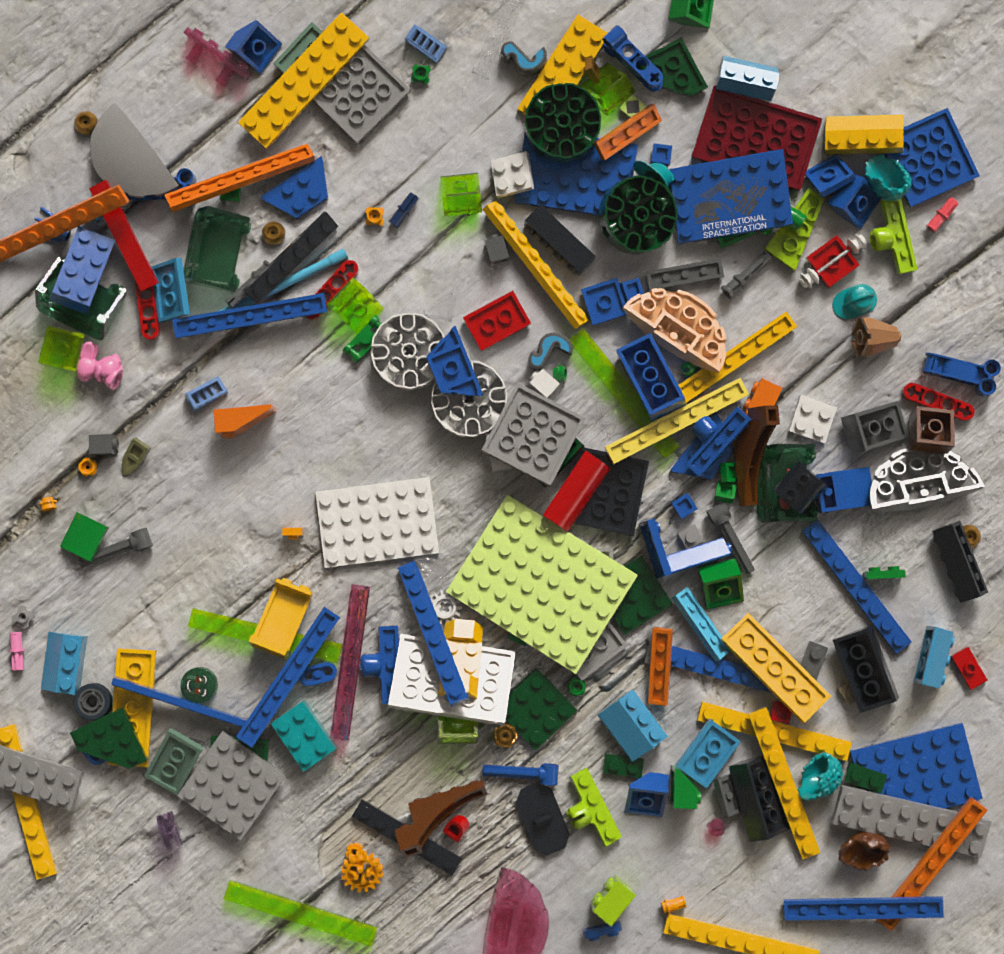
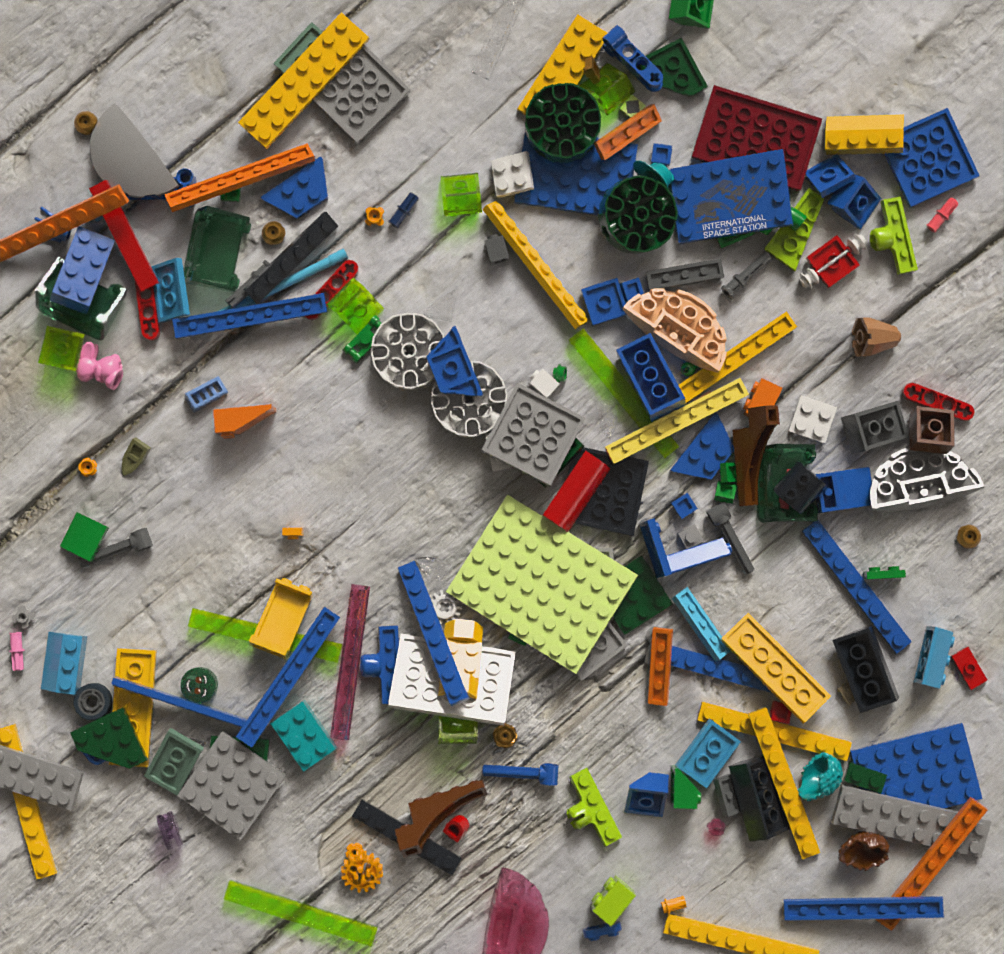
light orange plate [38,497,58,512] -> none
dark grey brick [89,434,119,455] -> none
clear pink plate [184,27,252,87] -> none
blue slope [225,20,282,74] -> none
blue plate [299,662,337,686] -> none
white plate [315,477,439,568] -> none
medium blue slope [405,24,447,63] -> none
green plate [411,64,431,84] -> none
red plate [463,290,531,352] -> none
dark grey animal [501,41,547,77] -> none
dark green plate [505,669,577,751] -> none
black shield [516,782,570,855] -> none
black brick [524,204,596,276] -> none
dark grey animal [528,332,573,371] -> none
green plate [567,677,586,697] -> none
dark azure slope [597,689,668,762] -> none
dark green plate [603,753,644,778] -> none
blue plate [686,407,752,477] -> none
green slope [698,559,744,610] -> none
dark azure slope [716,55,779,101] -> none
dark grey plate [801,641,828,681] -> none
teal piece [832,284,877,320] -> none
teal piece [865,154,912,201] -> none
blue piece [921,352,1001,397] -> none
black brick [932,520,988,603] -> none

